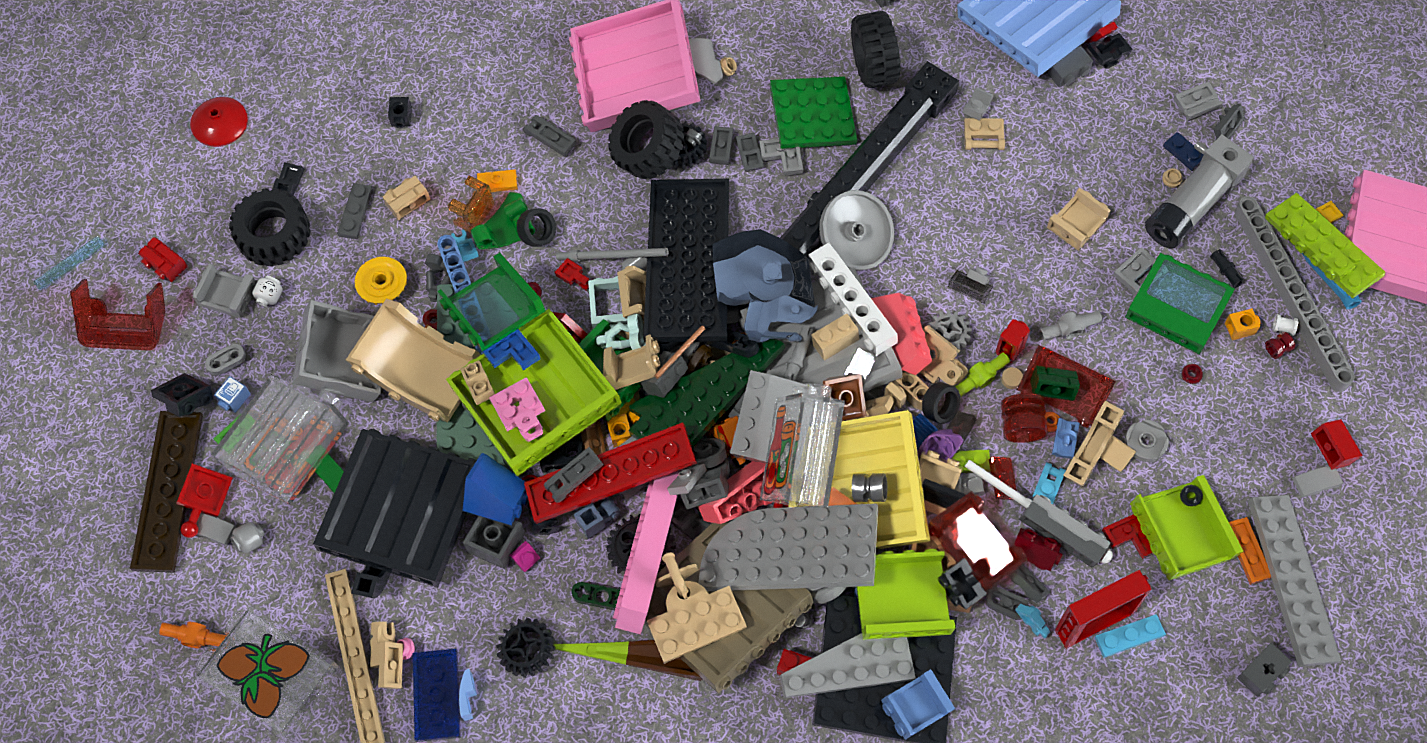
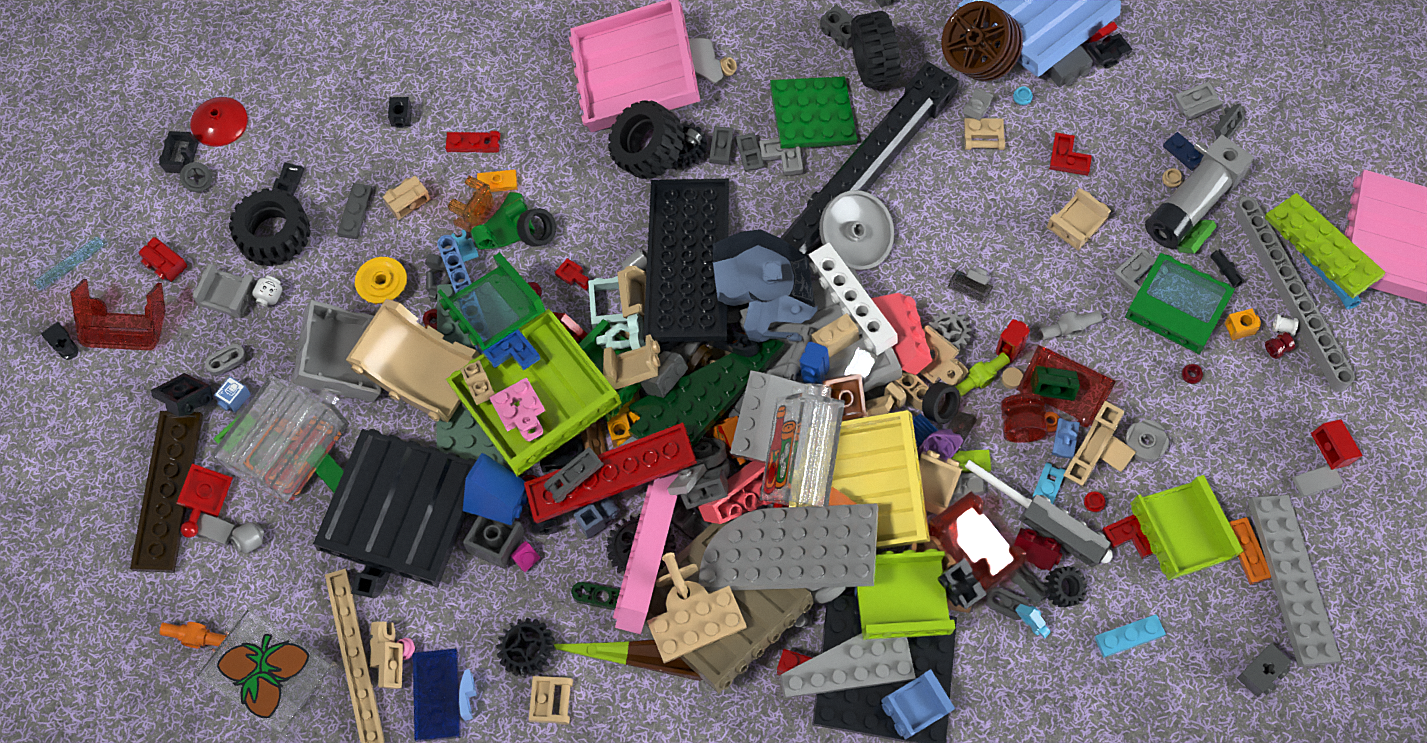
dark grey plate [523,115,577,157] -> none
light grey bar [556,248,669,262] -> none
nougat axle [654,326,705,379] -> none
flat silver wheel [852,473,887,502] -> none
black plate [922,479,965,512] -> none
clear red plate [988,456,1017,500] -> none
red window [1055,570,1152,649] -> none
black plate [1180,485,1203,506] -> none
yellow tile [1316,201,1344,224] -> none
none -> black piece [41,321,78,360]
none -> black window [159,131,199,173]
none -> dark grey gear [180,162,212,193]
none -> red plate [445,130,501,153]
none -> tan plate [529,676,573,725]
none -> blue brick [799,342,830,386]
none -> dark grey brick [820,4,853,50]
none -> reddish brown wheel [941,1,1023,82]
none -> medium azure plate [1013,86,1033,105]
none -> black tyre [1044,566,1087,607]
none -> red plate [1049,132,1092,176]
none -> red plate [1084,491,1106,513]
none -> bright green plate [1176,219,1217,254]

